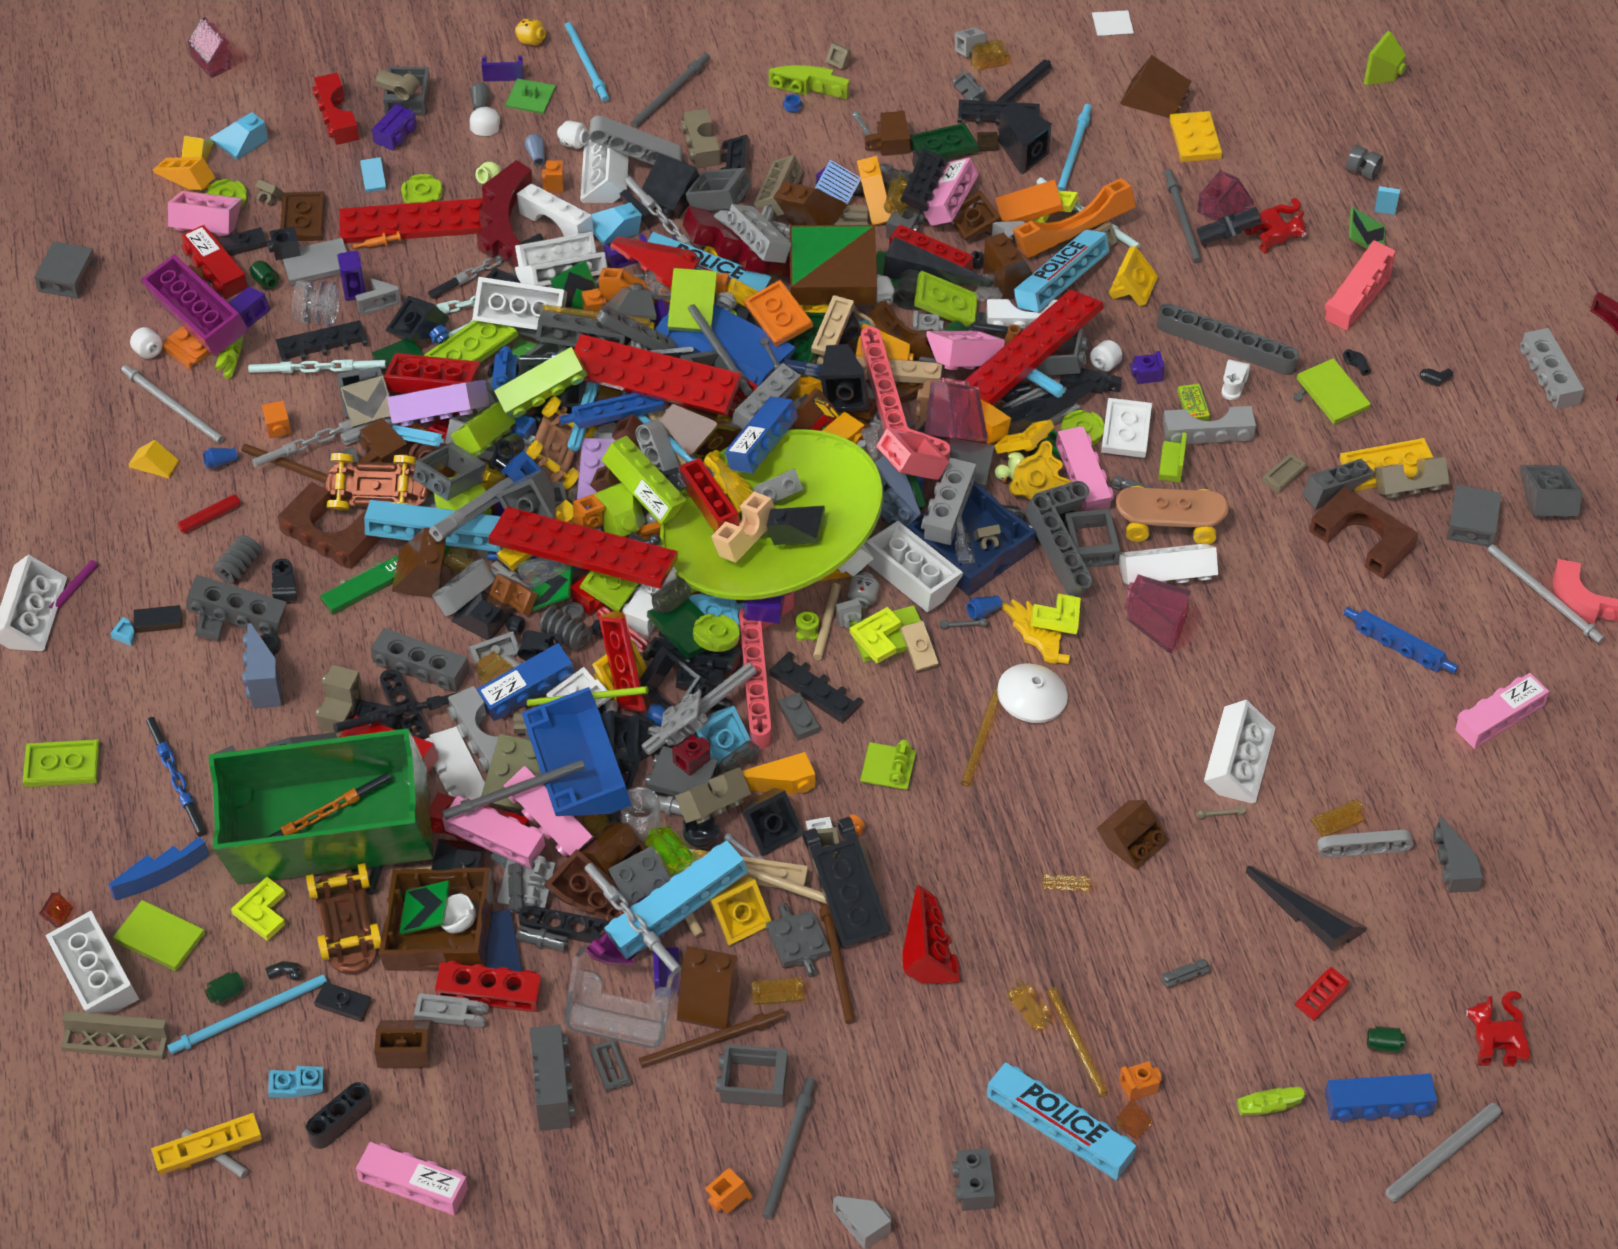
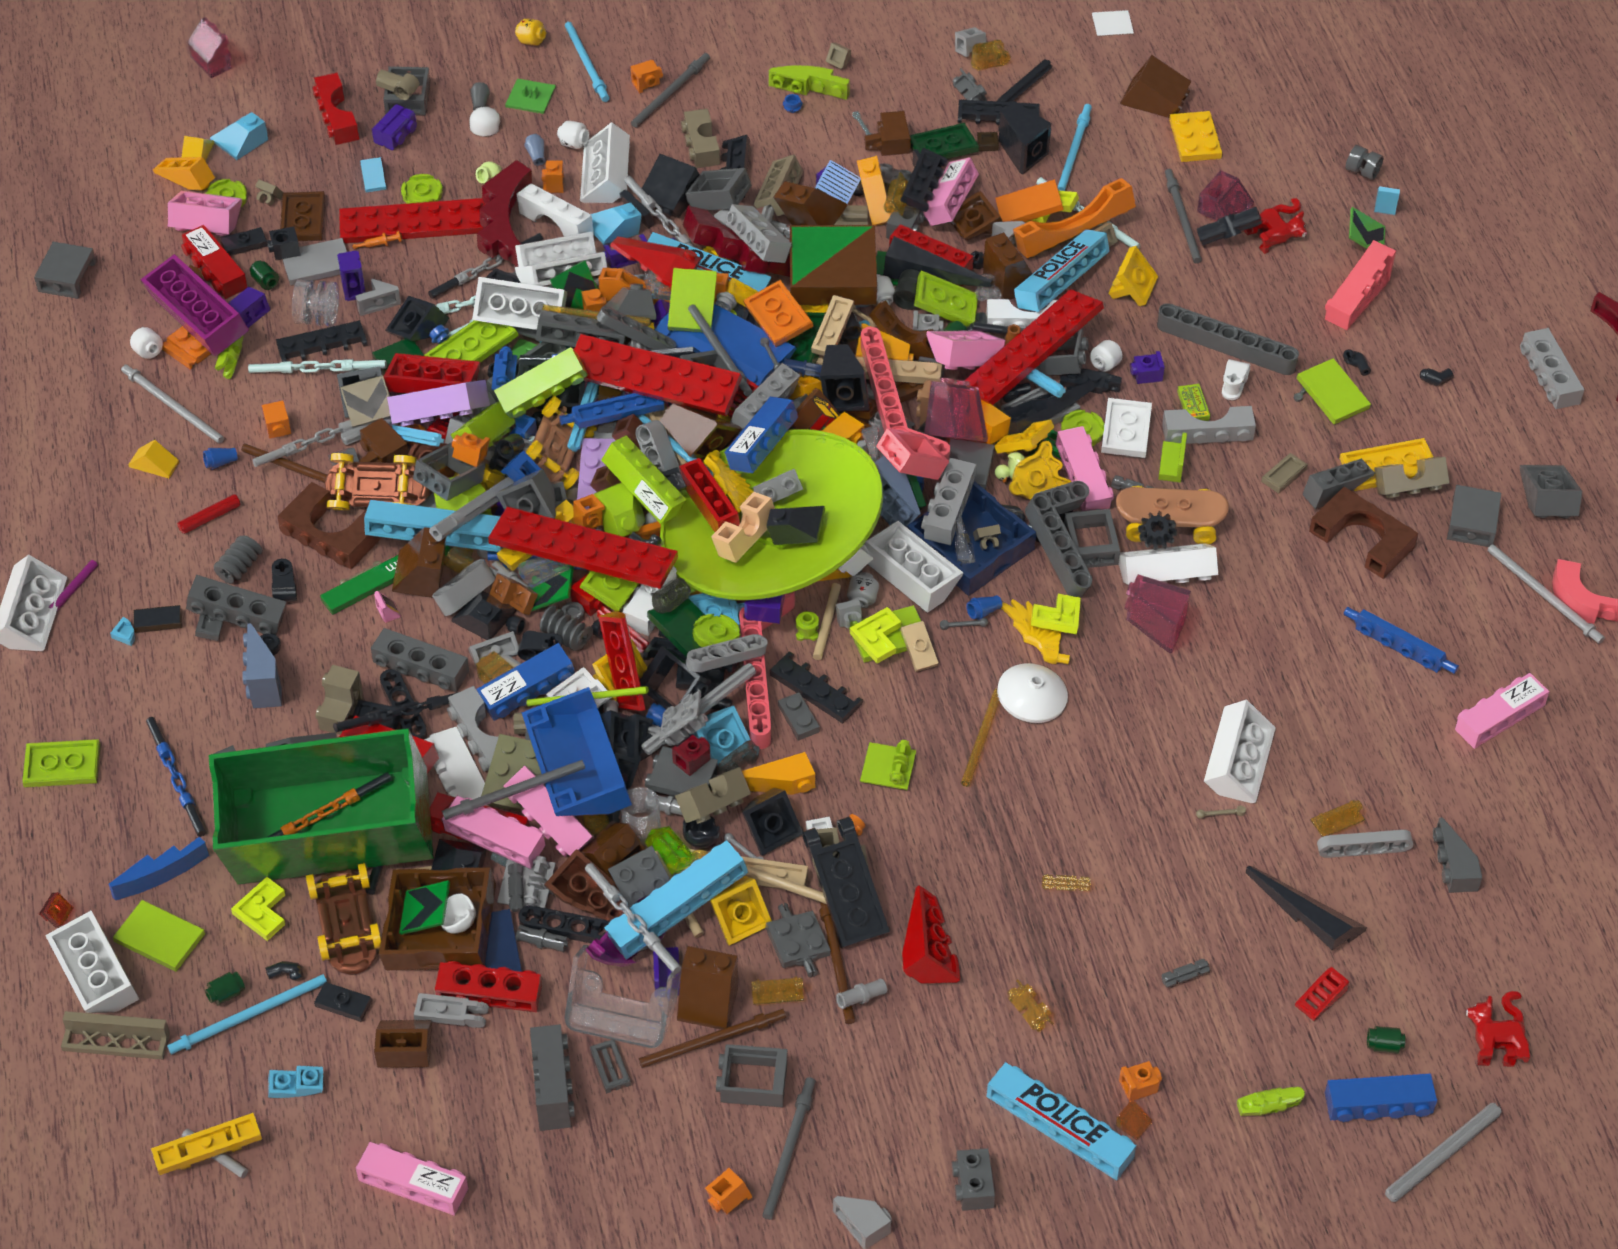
black beam [306,1082,372,1149] -> none
dark purple hinge [481,55,524,82] -> none
light grey beam [590,116,683,165] -> none
clear yellow piece [1047,987,1108,1098] -> none
reddish brown slope [1096,800,1169,869] -> none
lime slope [1364,31,1407,85] -> none
none -> bright pink slope [374,591,400,623]
none -> orange brick [452,432,490,467]
none -> orange brick [631,59,663,94]
none -> light grey beam [686,634,768,672]
none -> light grey pin [836,978,887,1009]
none -> black gear [1138,510,1177,550]

